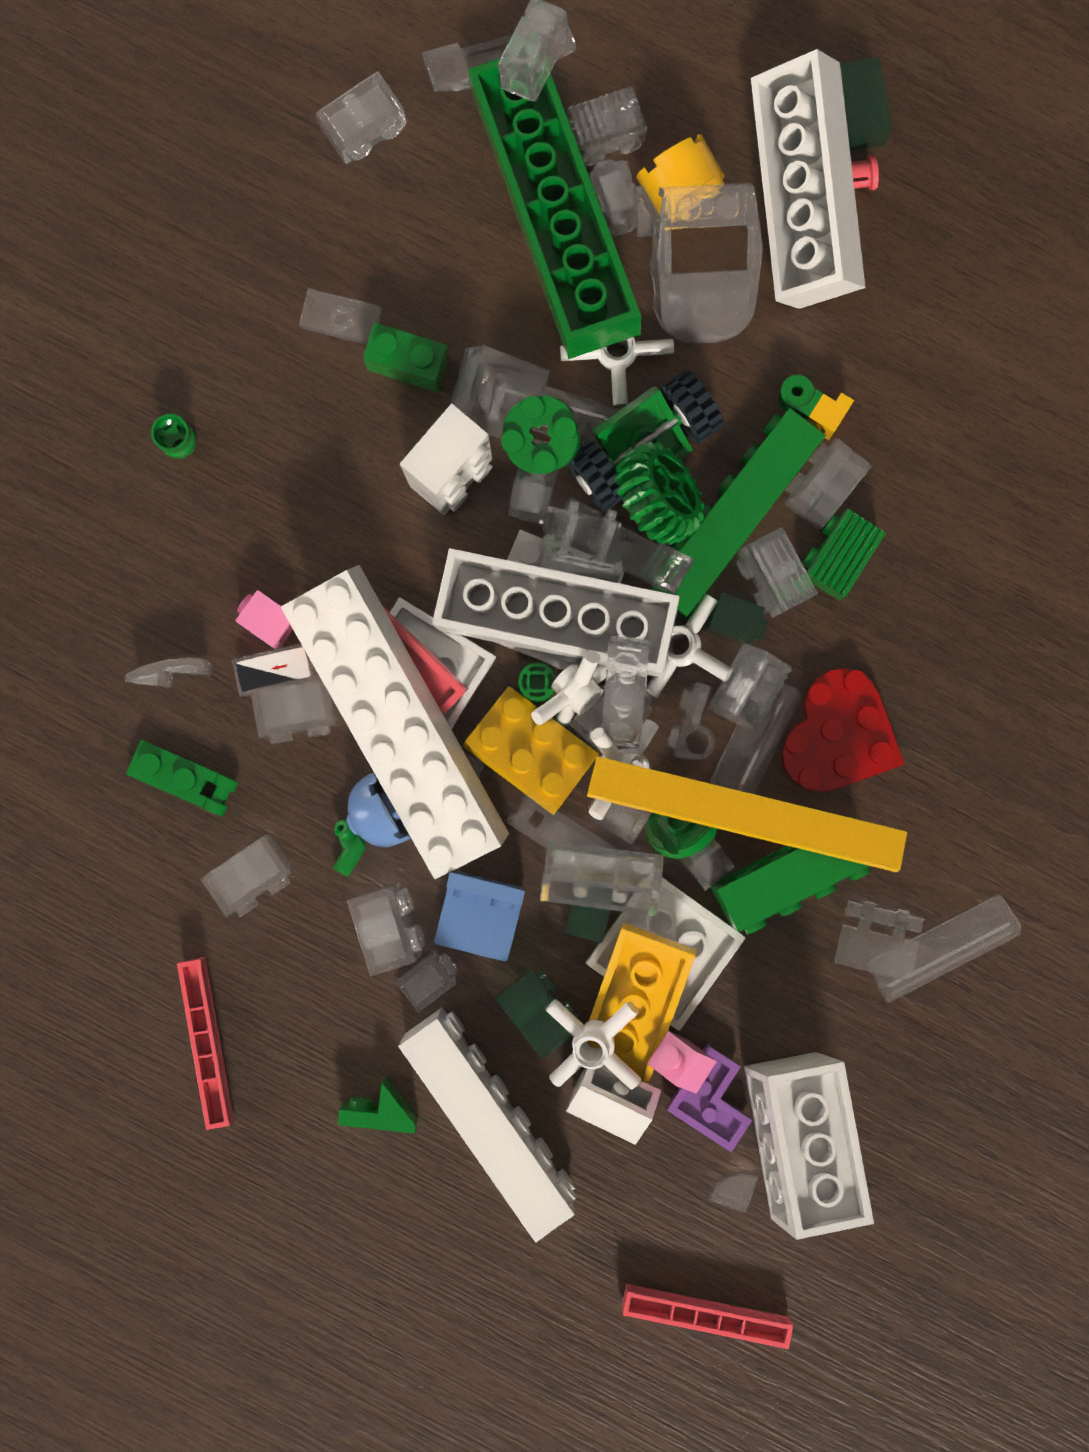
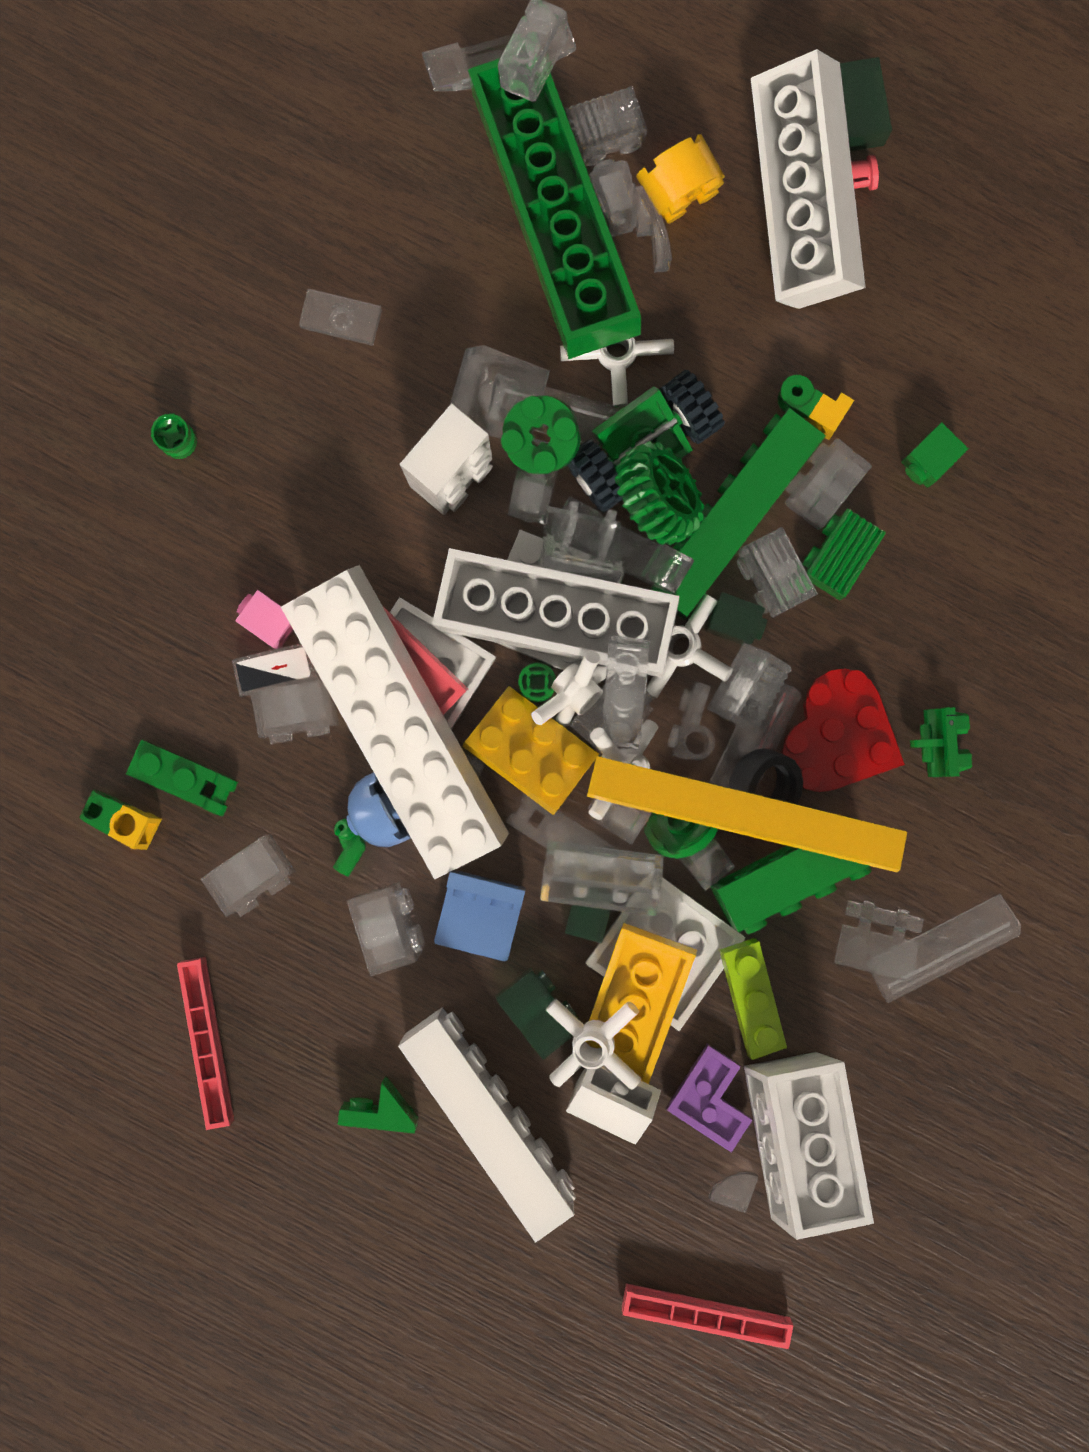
clear slope [125,658,212,688] -> none
clear brick [316,71,407,165] -> none
green brick [363,322,450,393] -> none
clear brick [396,950,458,1013] -> none
bright pink brick [648,1031,717,1093] -> none
clear slope [649,183,763,343] -> none
none -> leg [79,789,162,850]
none -> lime plate [719,938,787,1060]
none -> black tyre [729,748,803,805]
none -> green brick [901,422,969,488]
none -> green hips [910,707,972,777]

